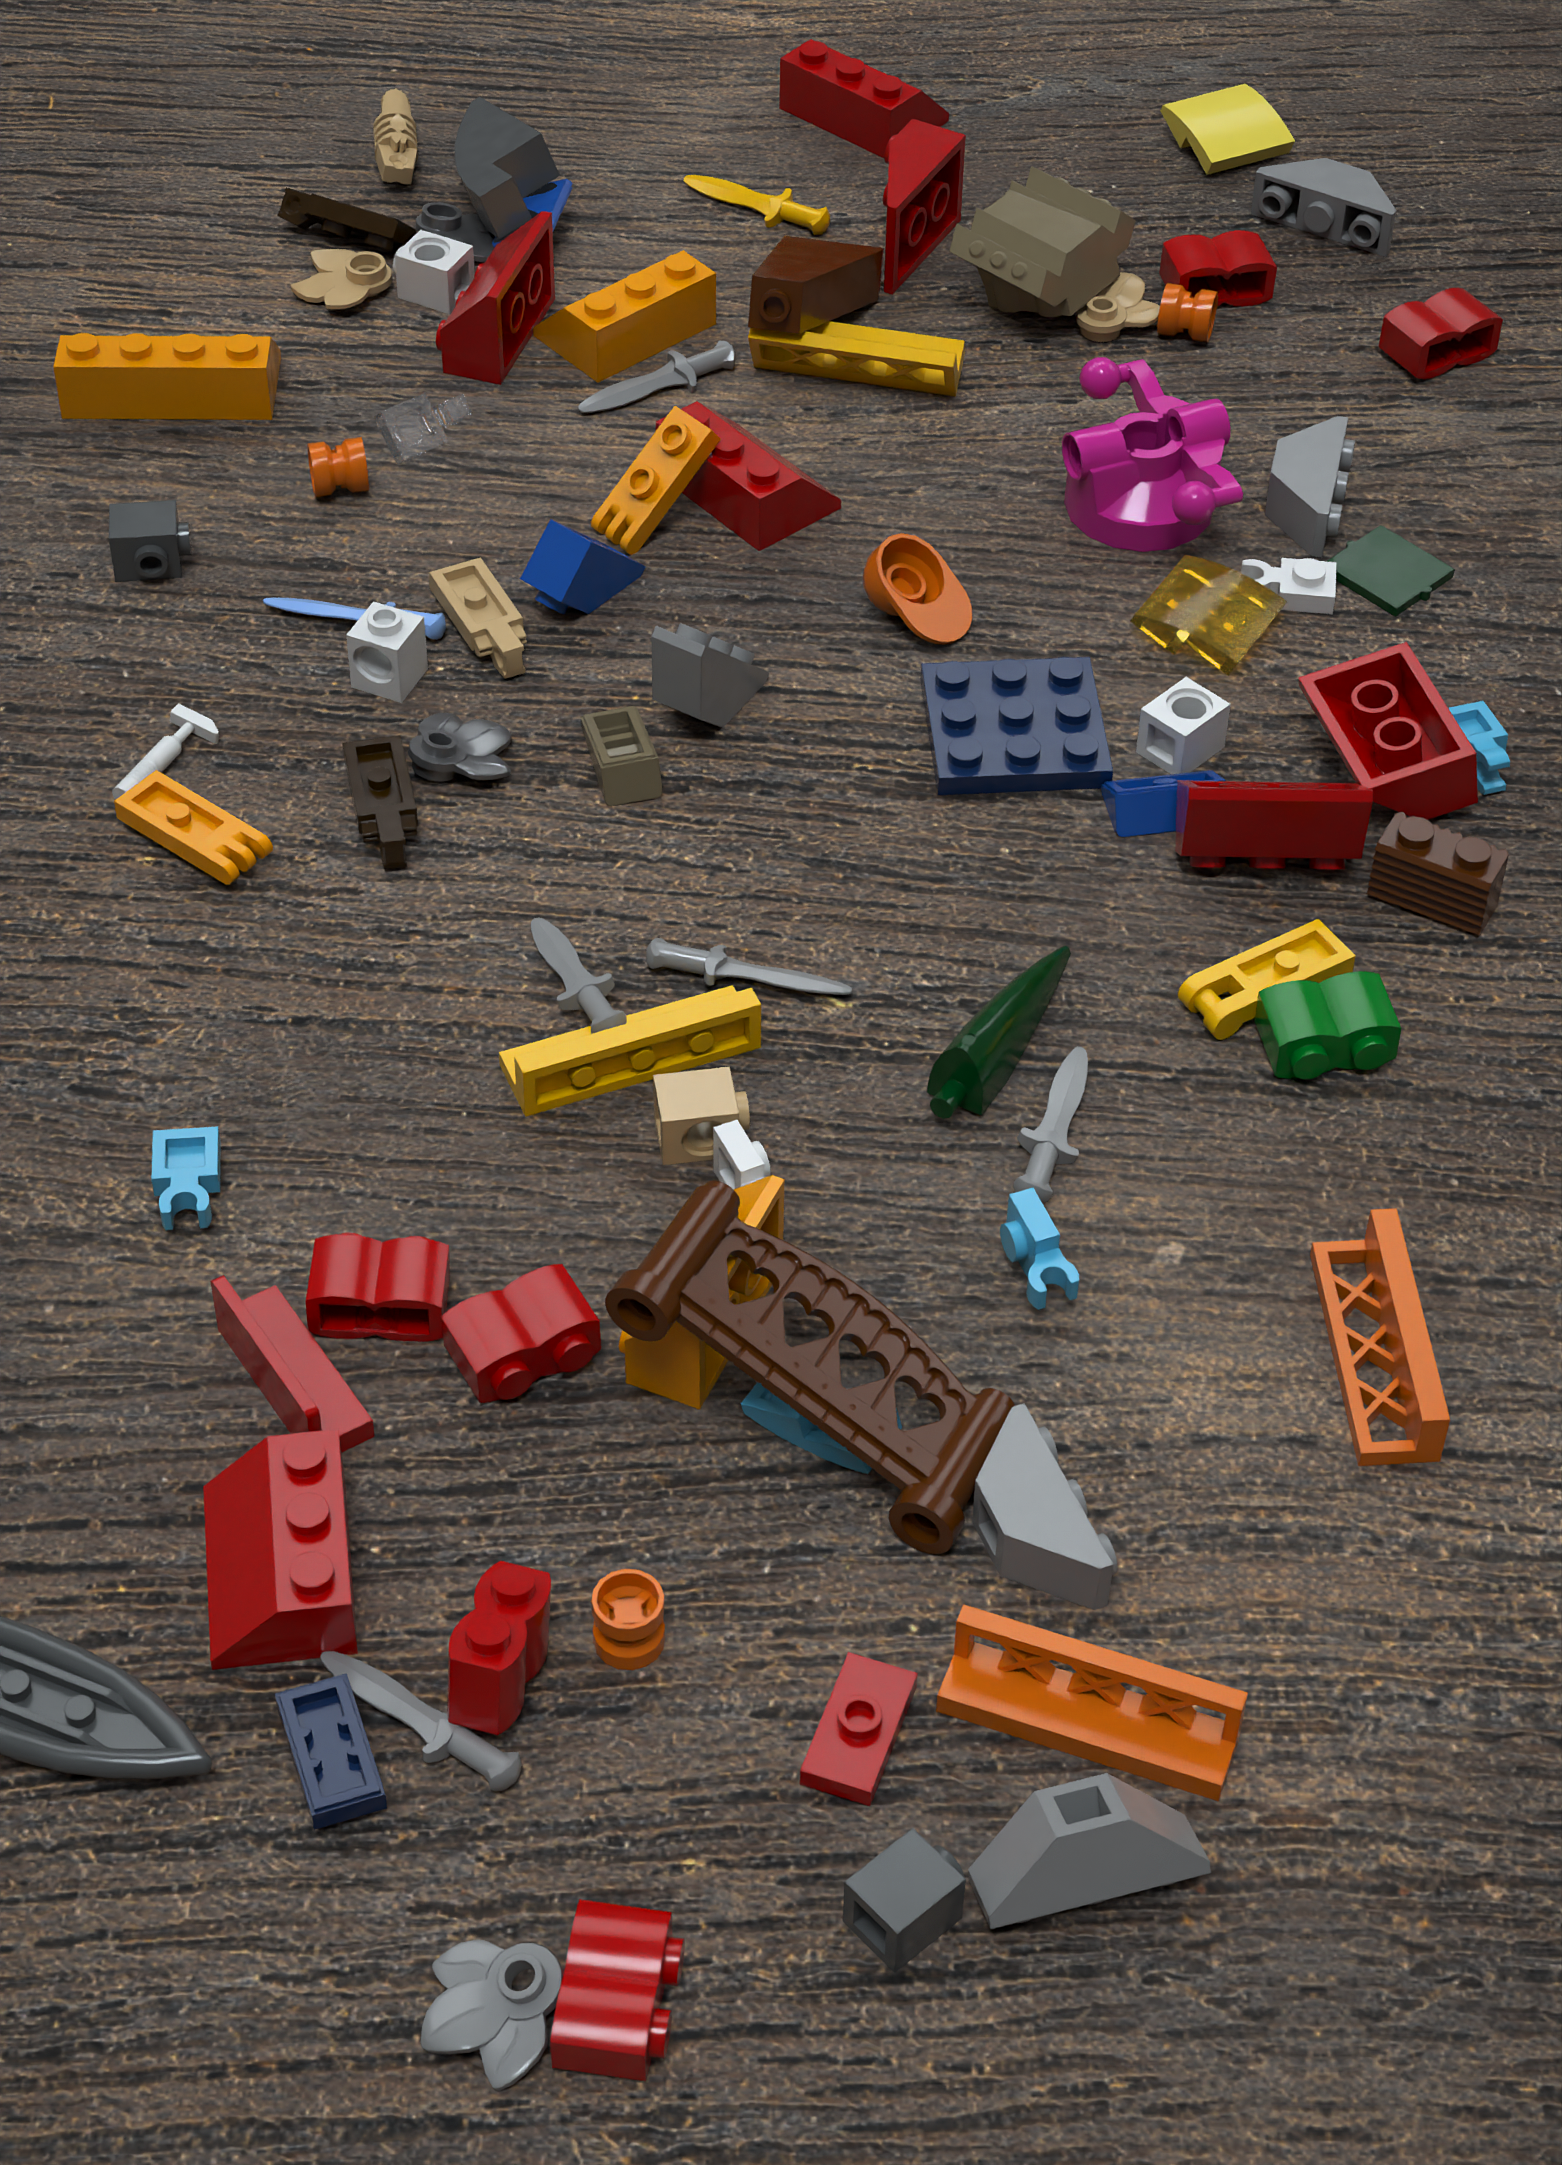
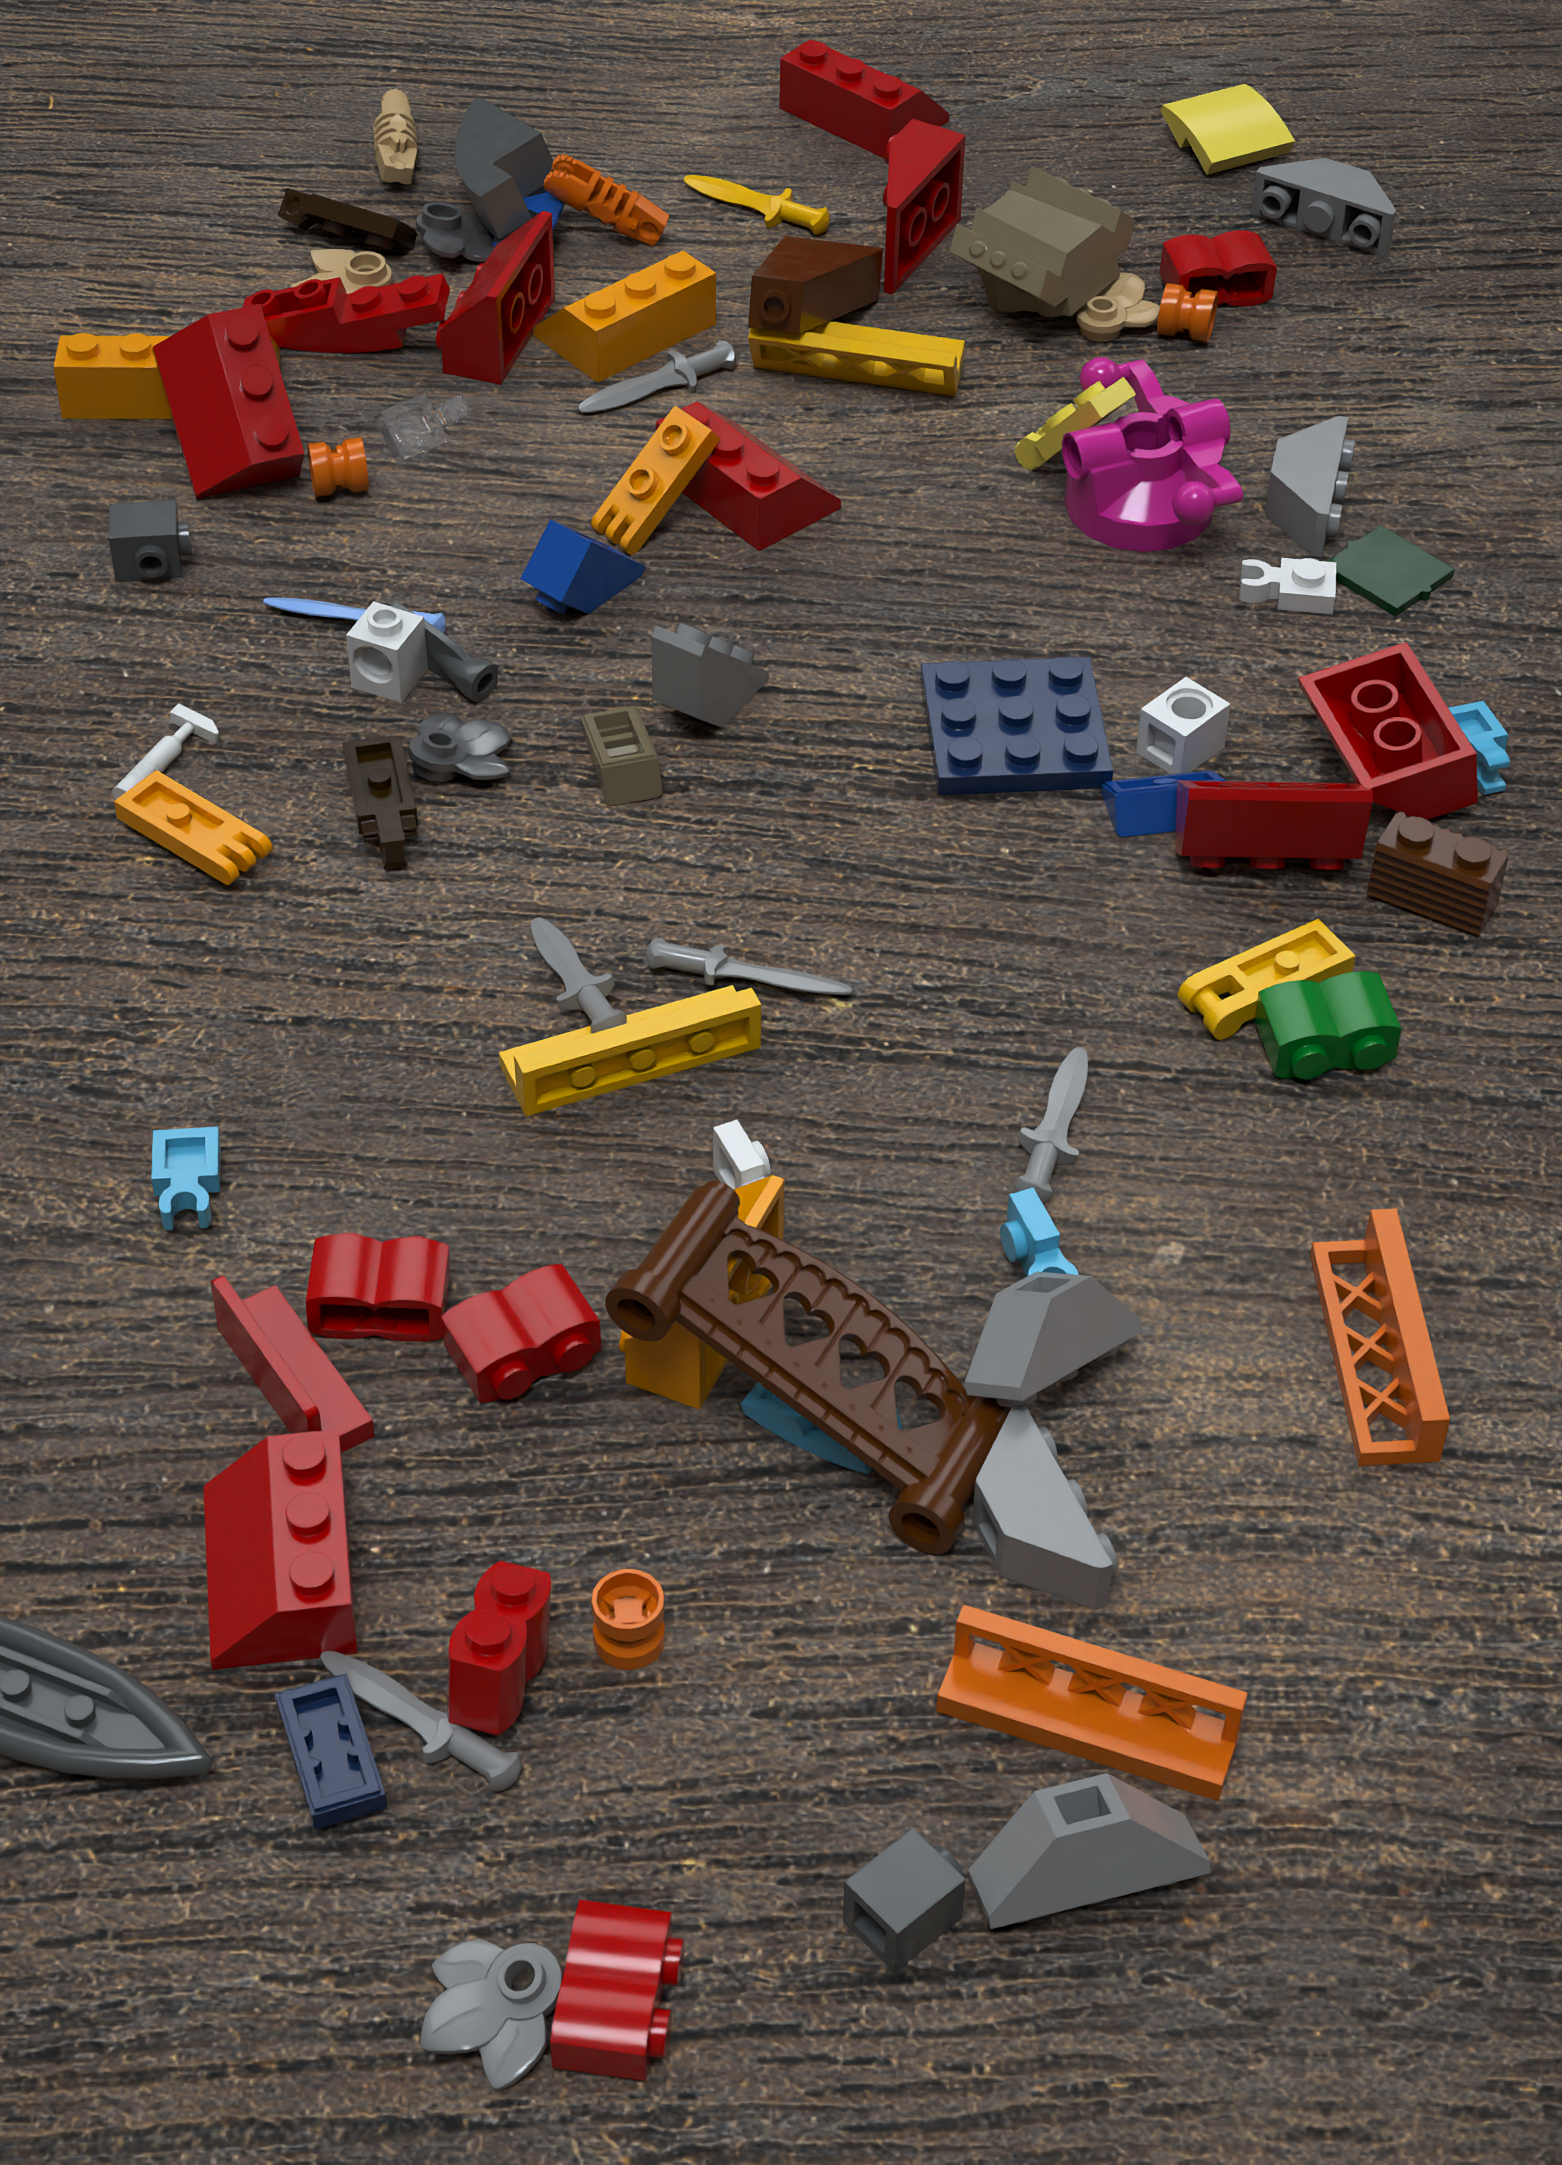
white brick [393,230,475,314] -> none
tan hinge [428,557,527,679] -> none
tan brick [653,1066,750,1165] -> none
plate [800,1652,918,1806] -> none
orange cap [863,533,972,645] -> none
dark green piece [926,946,1071,1119] -> none
clear yellow slope [1130,555,1287,676] -> none
red brick [1379,288,1503,379] -> none
none -> red slope [152,304,305,499]
none -> red slope [243,273,450,353]
none -> dark grey piece [384,600,498,702]
none -> orange hinge [543,153,670,246]
none -> light grey slope [965,1272,1142,1407]
none -> light yellow hinge [1014,377,1136,471]

